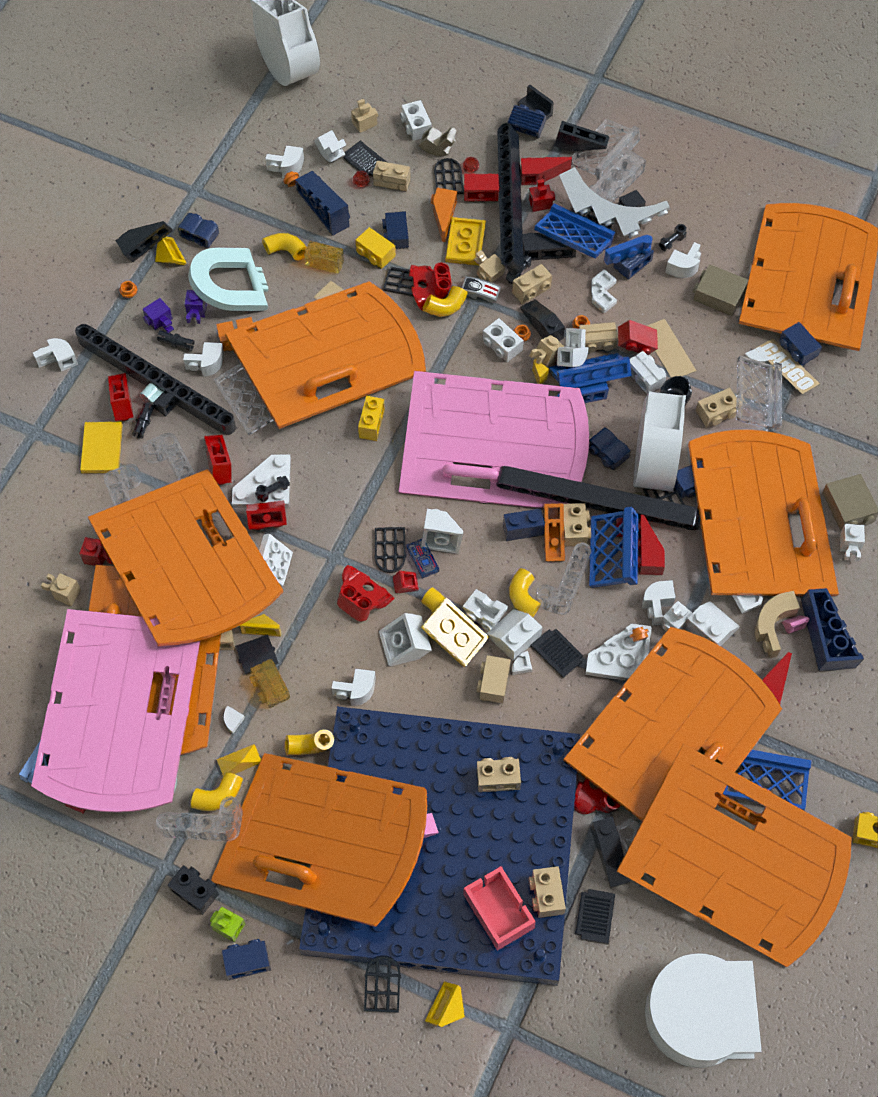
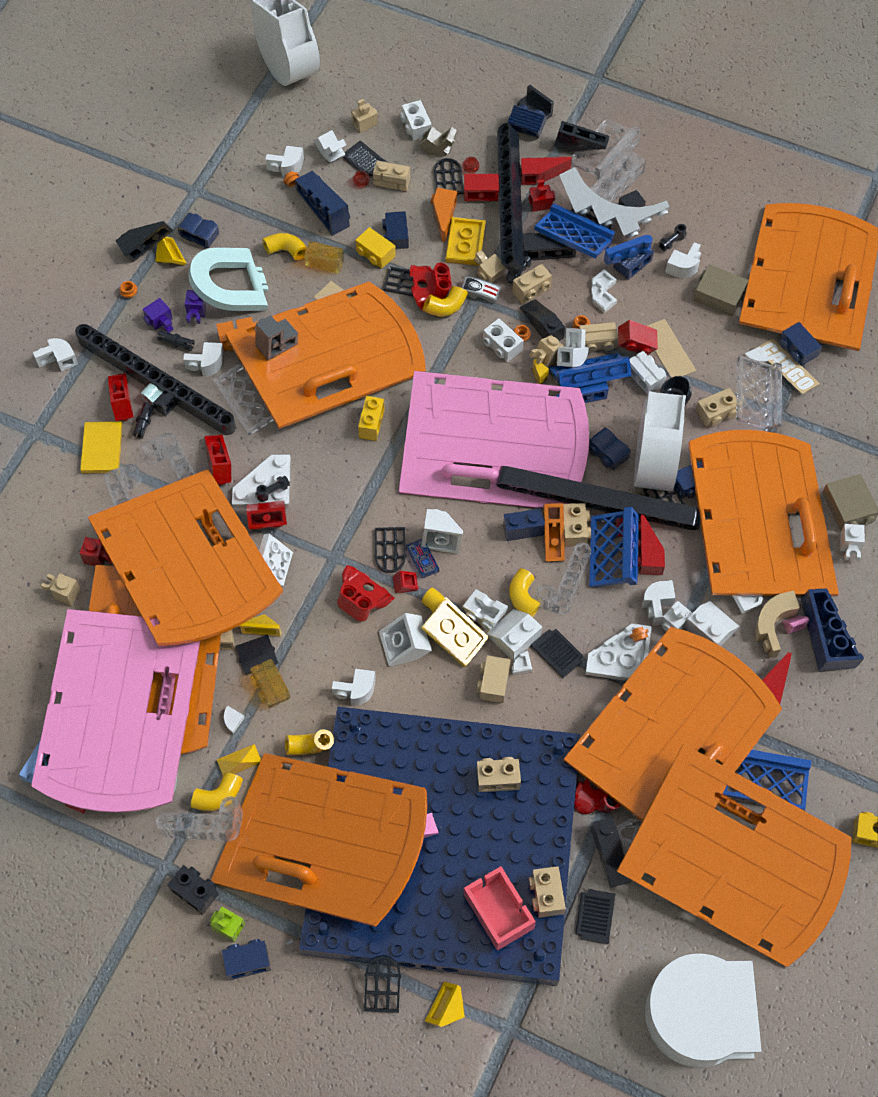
none -> dark grey brick [255,315,298,360]

